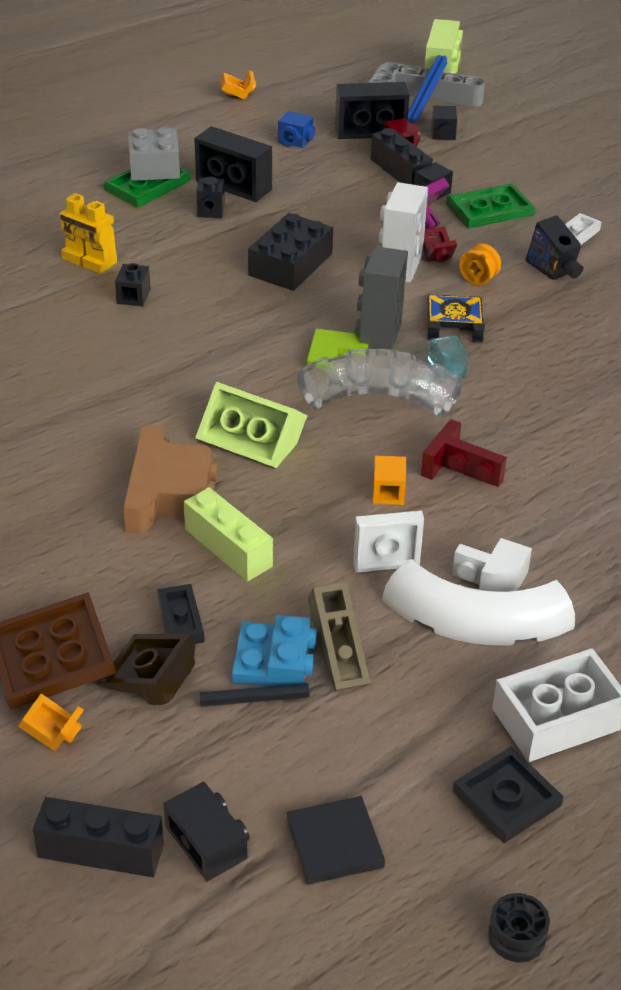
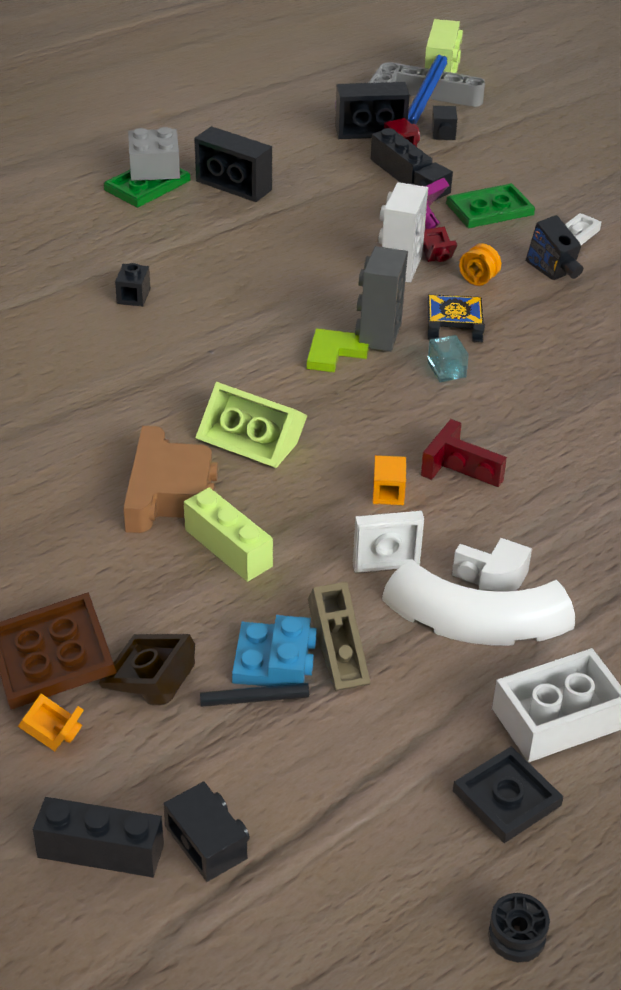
yellow hips [59,193,117,274] -> none
black plate [157,584,205,644] -> none
black brick [197,177,225,218] -> none
light orange bracket [220,70,256,100] -> none
black brick [248,213,333,291] -> none
blue brick [278,111,315,148] -> none
black tile [287,796,385,885] -> none
clear brick [297,349,462,418] -> none

